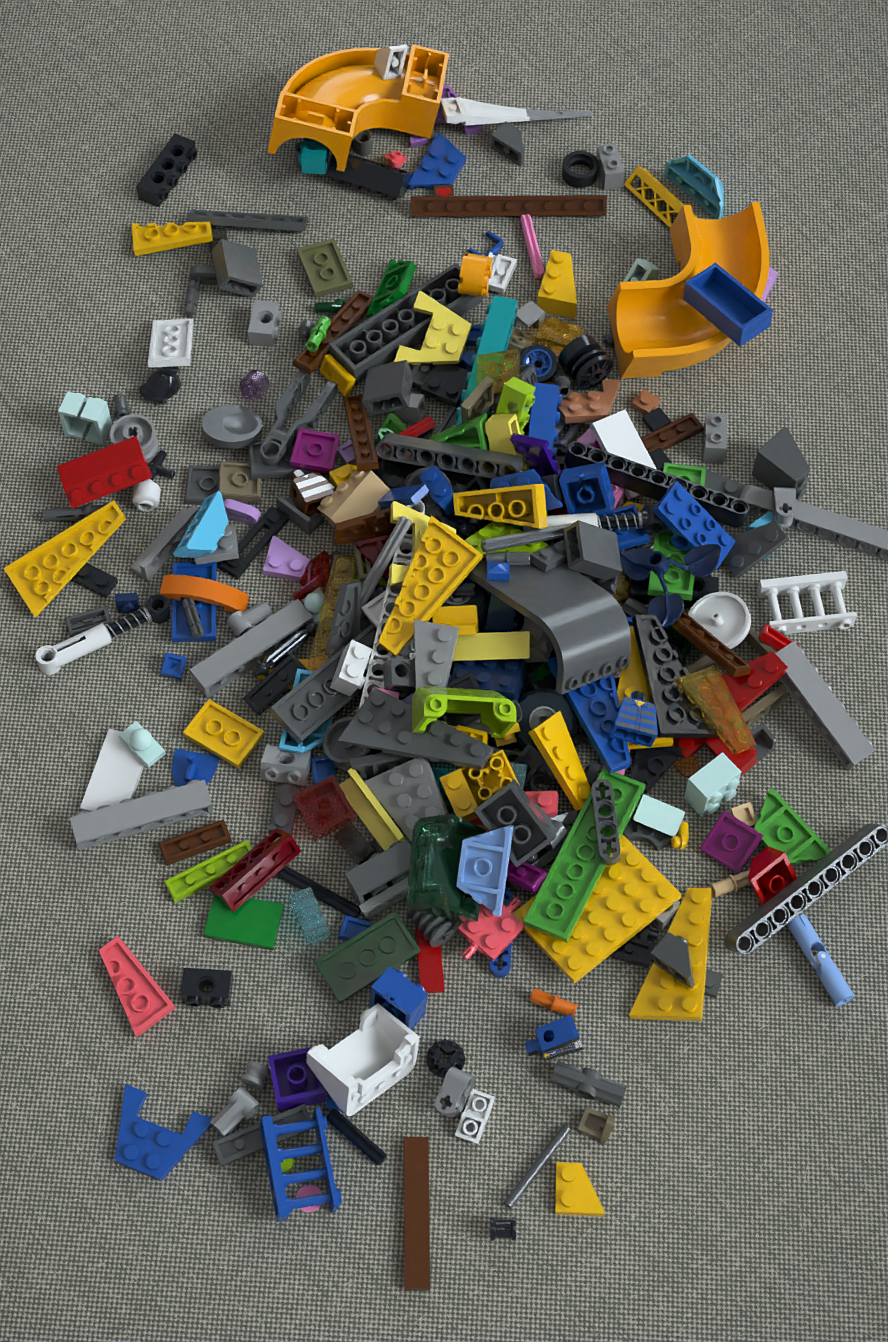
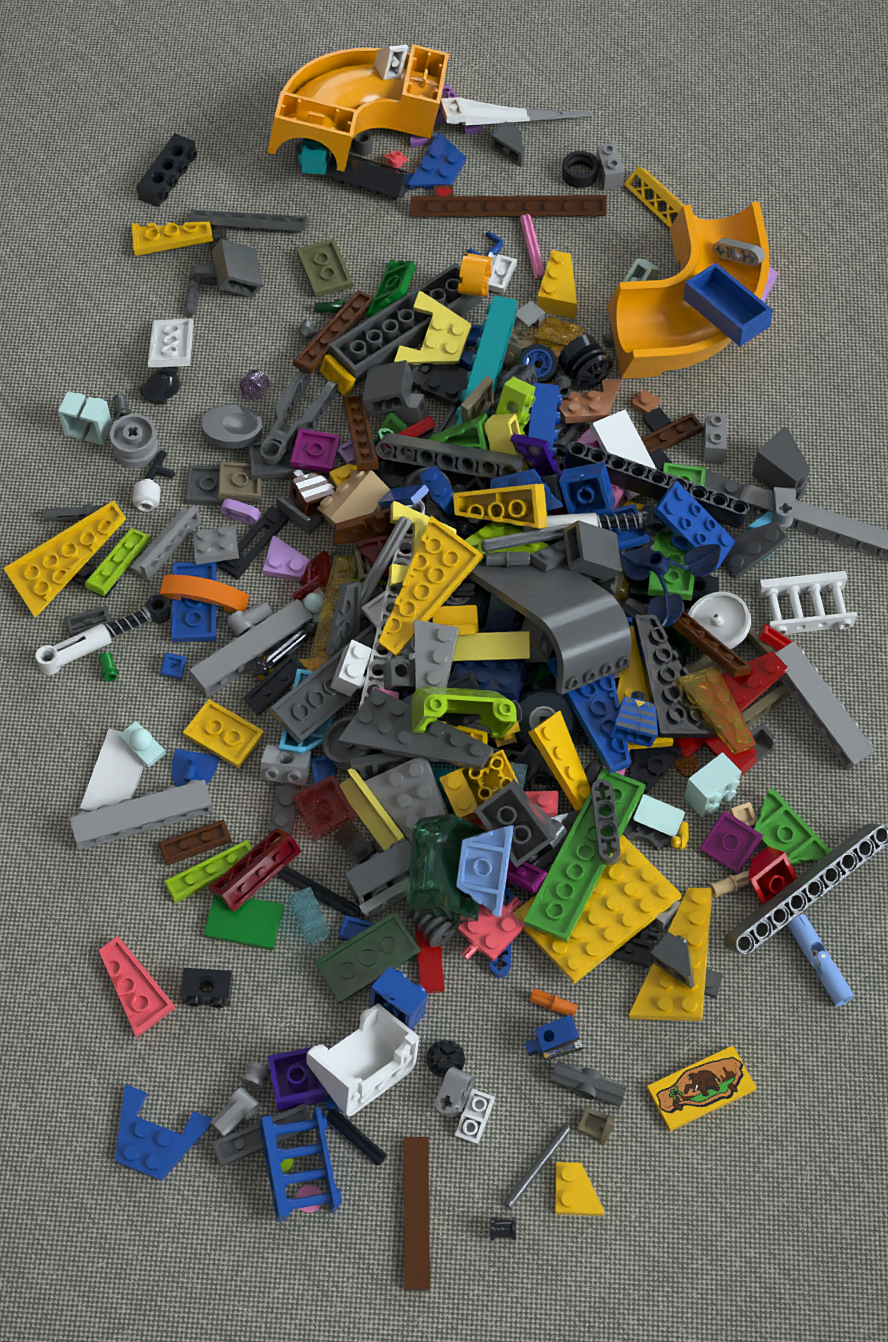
red slope [57,435,153,509] -> none
dark blue plate [115,592,140,613] -> none
medium azure wedge [173,491,228,558] -> none
dark grey axle [182,598,204,638] -> none
light grey brick [248,300,282,347] -> none
bright green pin [305,316,331,352] -> none
clear yellow plate [477,349,520,394] -> none
blue tile [487,561,510,581] -> none
medium azure wedge [664,155,724,219] -> none
none -> lime tile [85,528,150,596]
none -> green pin [99,652,119,682]
none -> tile [646,1045,757,1132]
none -> light grey beam [713,238,765,266]

